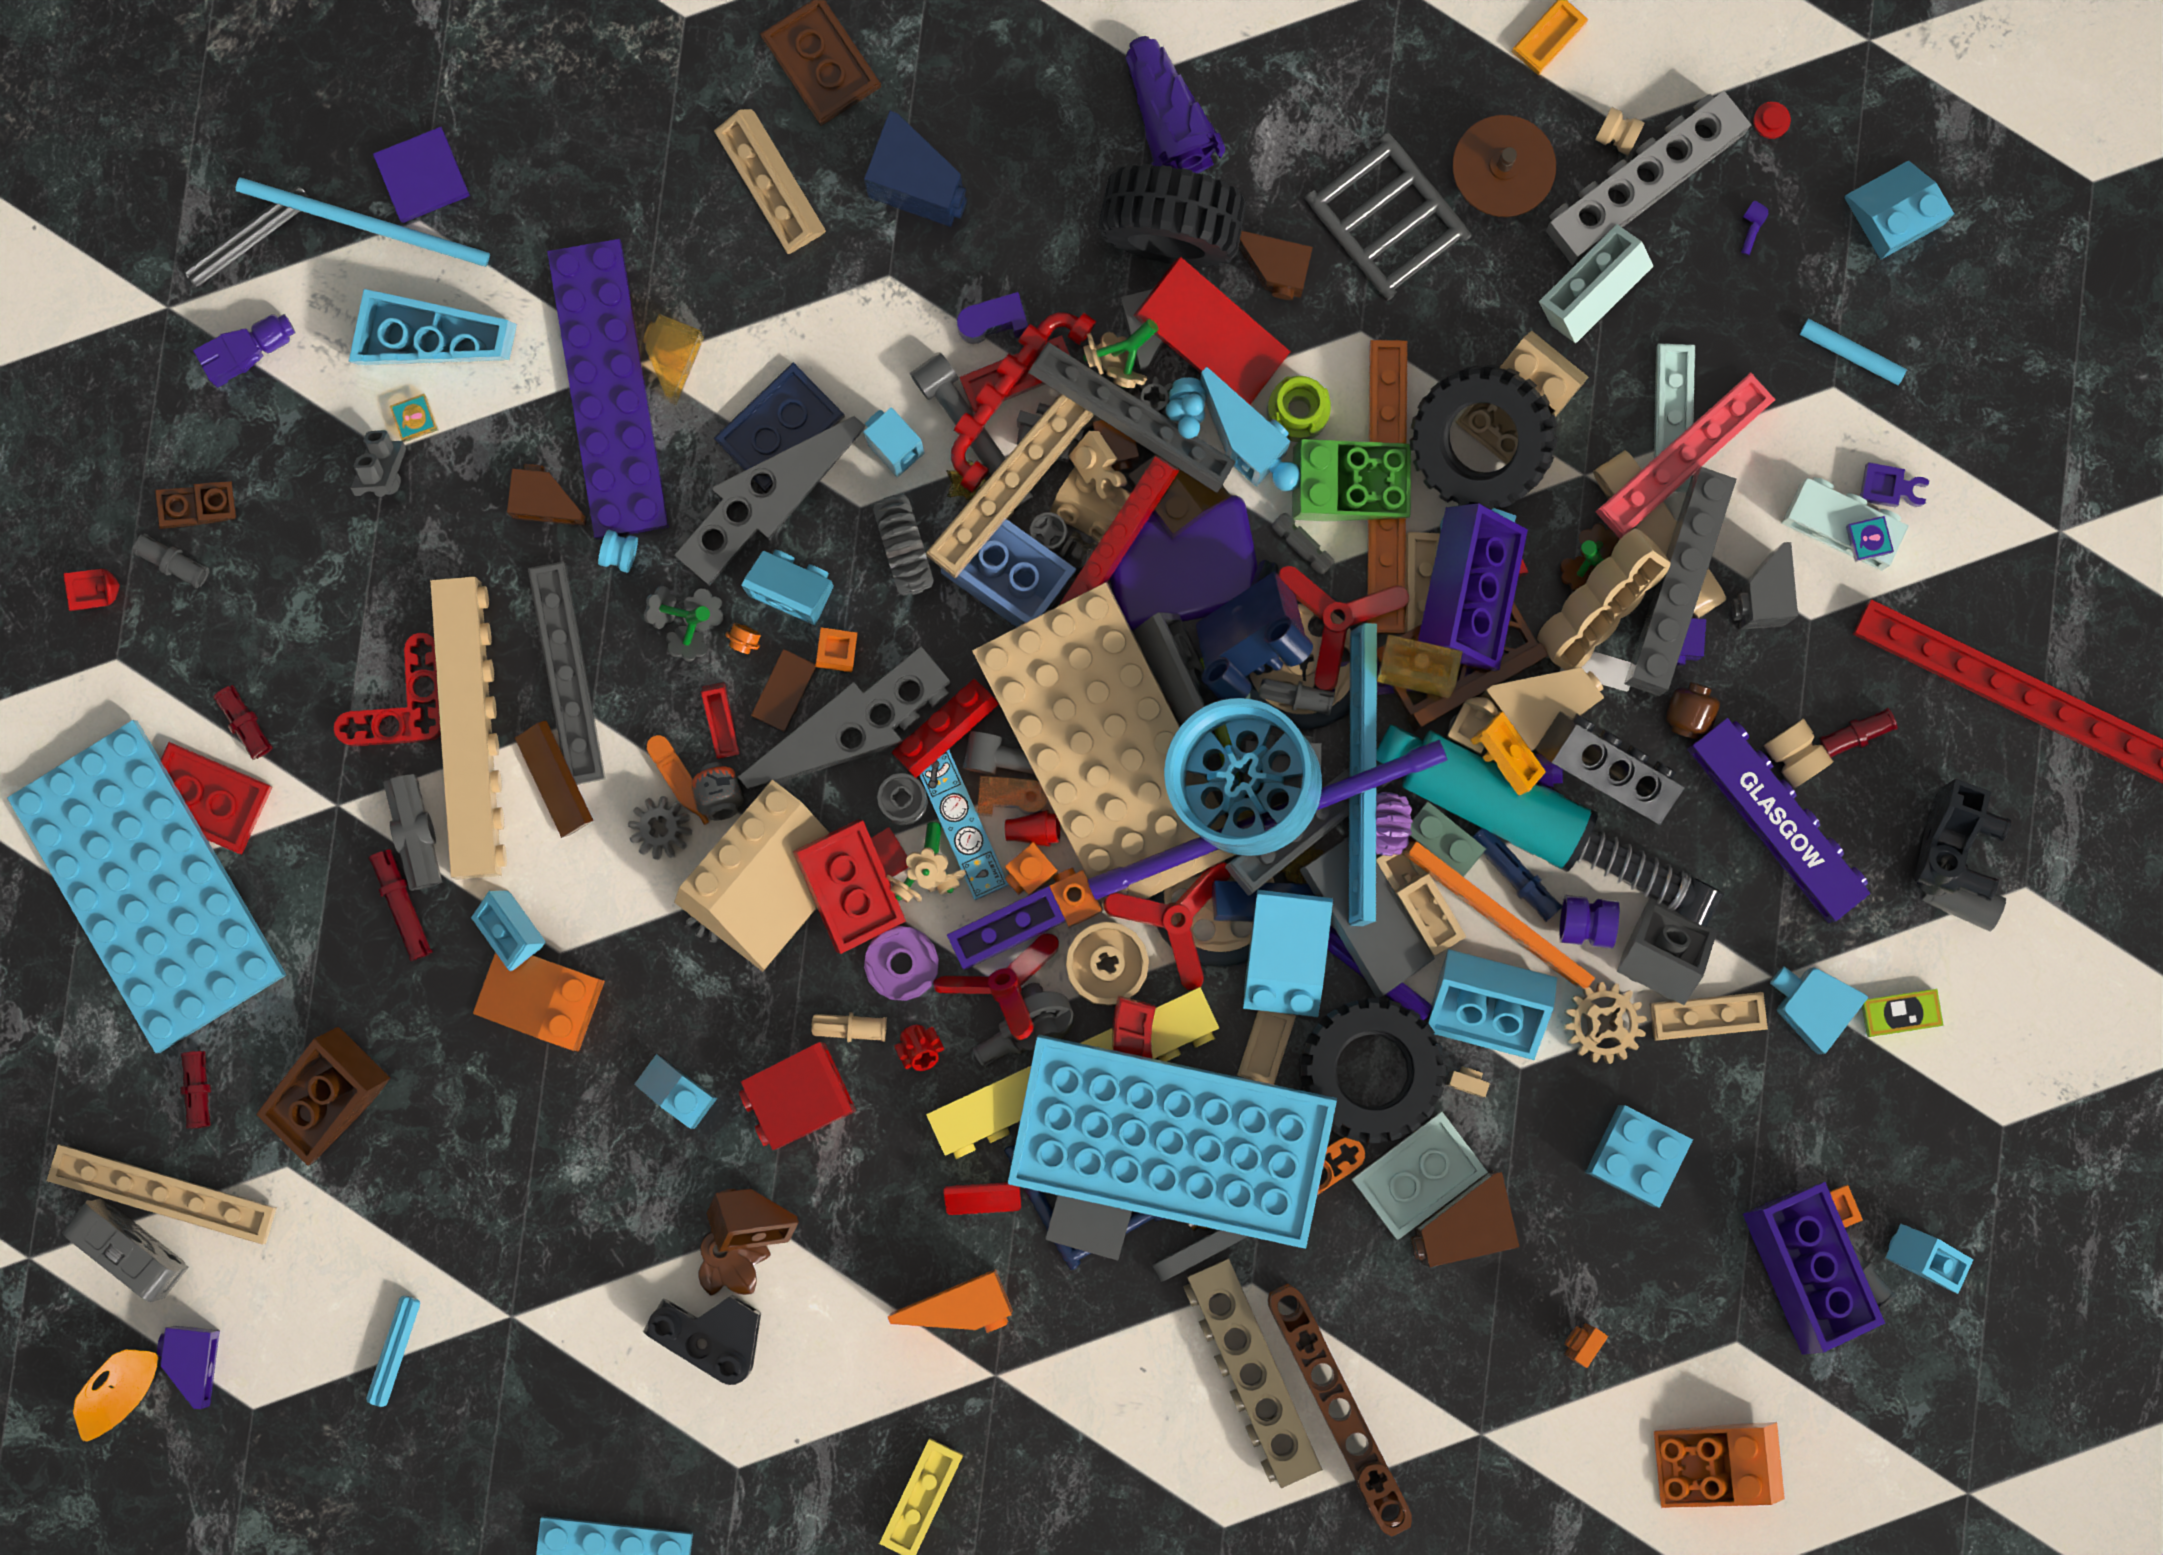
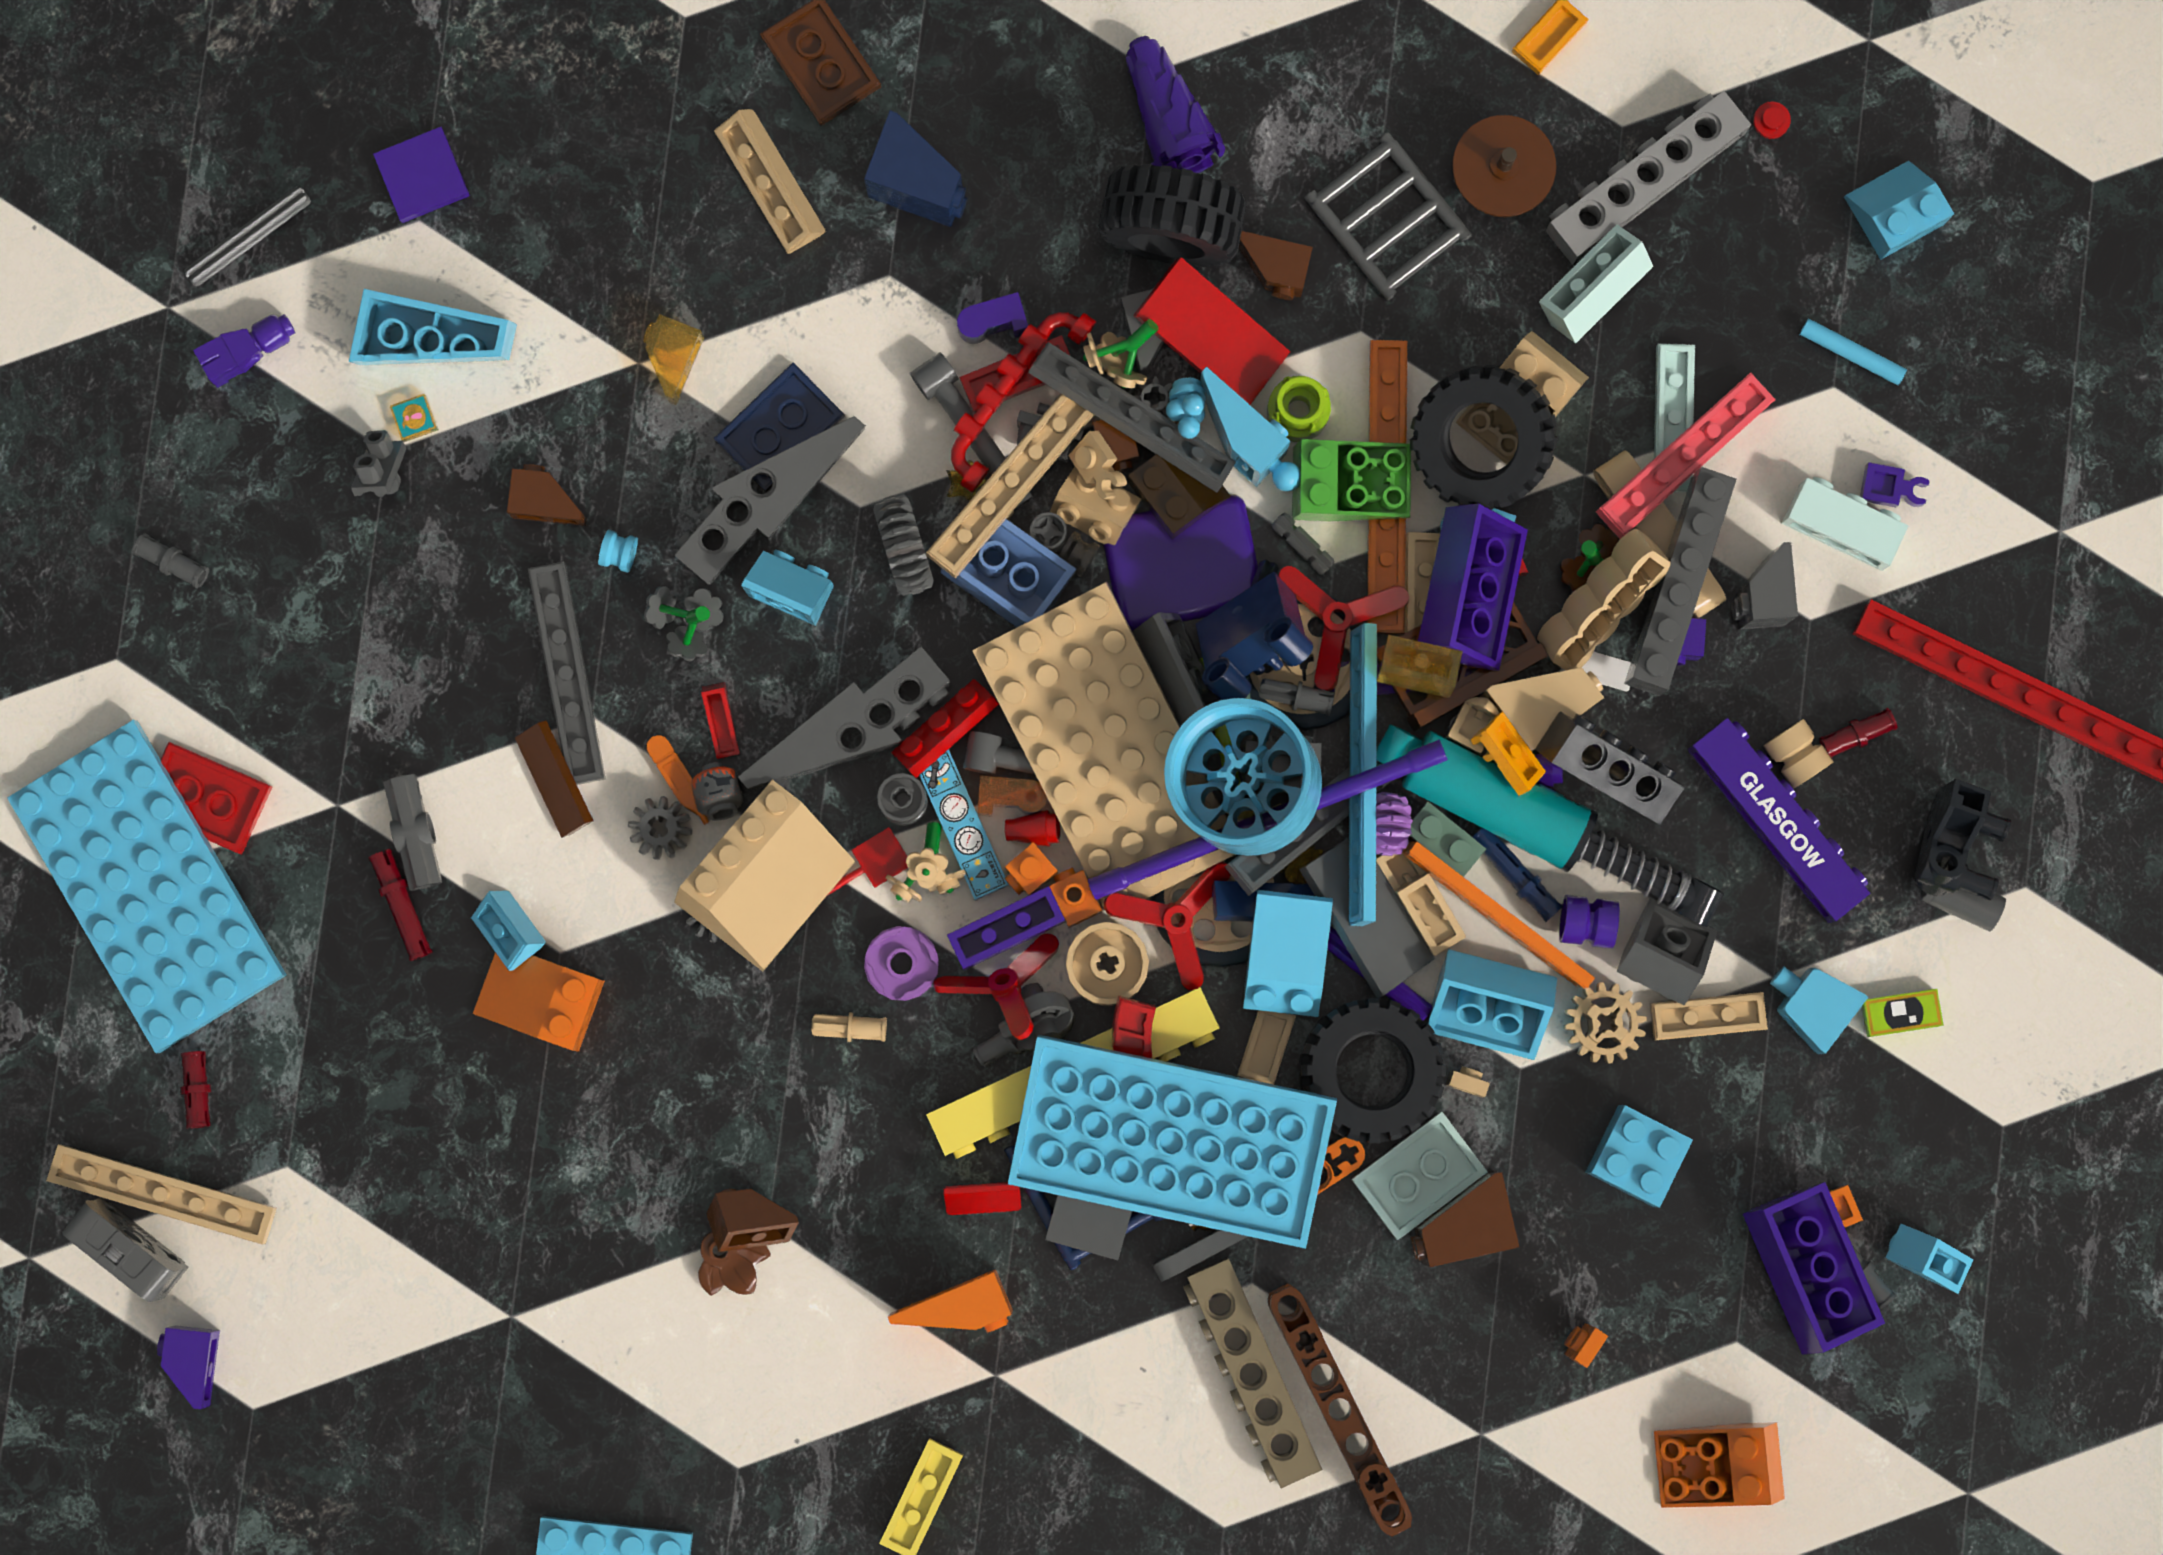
red plate [63,568,120,611] -> none
light orange piece [73,1349,158,1441] -> none
reddish brown slope [155,481,236,529] -> none
dark red pin [213,685,273,760] -> none
medium azure piece [236,177,490,267] -> none
reddish brown slope [256,1026,391,1166] -> none
red beam [334,633,441,746] -> none
medium azure axle [366,1296,420,1407] -> none
tan brick [430,577,507,880] -> none
dark purple plate [547,239,669,540] -> none
medium azure slope [634,1054,717,1129] -> none
black piece [643,1295,761,1385] -> none
orange plate [725,623,761,654] -> none
red slope [739,1042,857,1150] -> none
reddish brown tile [751,649,817,733] -> none
red plate [793,819,906,954] -> none
orange plate [815,627,857,672] -> none
medium azure brick [864,407,925,478] -> none
red gear [894,1025,944,1071] -> none
red piece [1058,456,1180,606] -> none
tan wheel [1595,107,1645,156] -> none
reddish brown head [1666,682,1720,740] -> none
dark purple hand [1741,201,1769,255] -> none
tile [1846,516,1894,562] -> none

